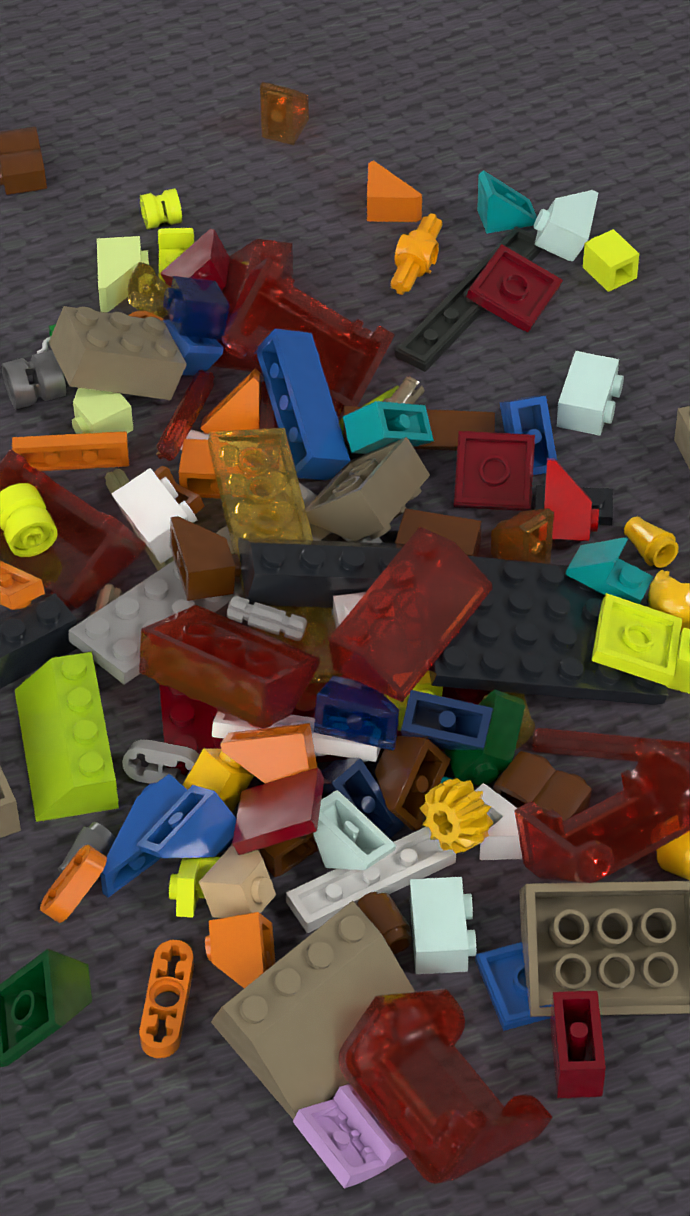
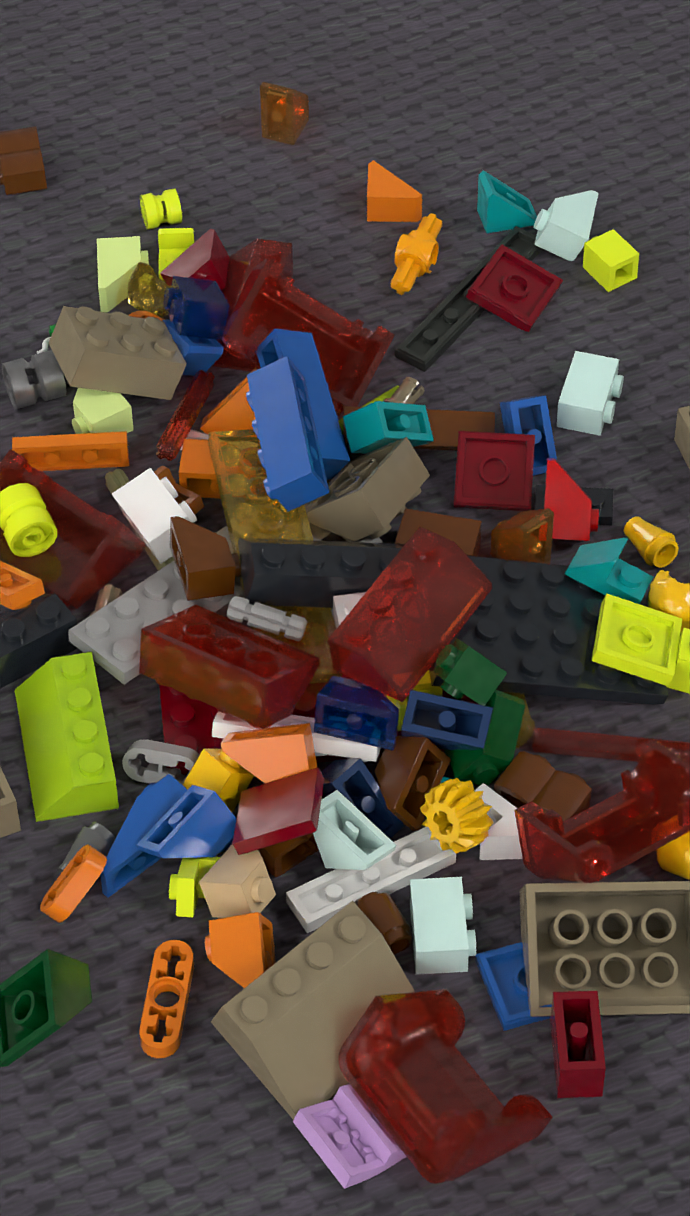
none -> blue brick [246,356,330,512]
none -> dark green brick [433,638,507,706]

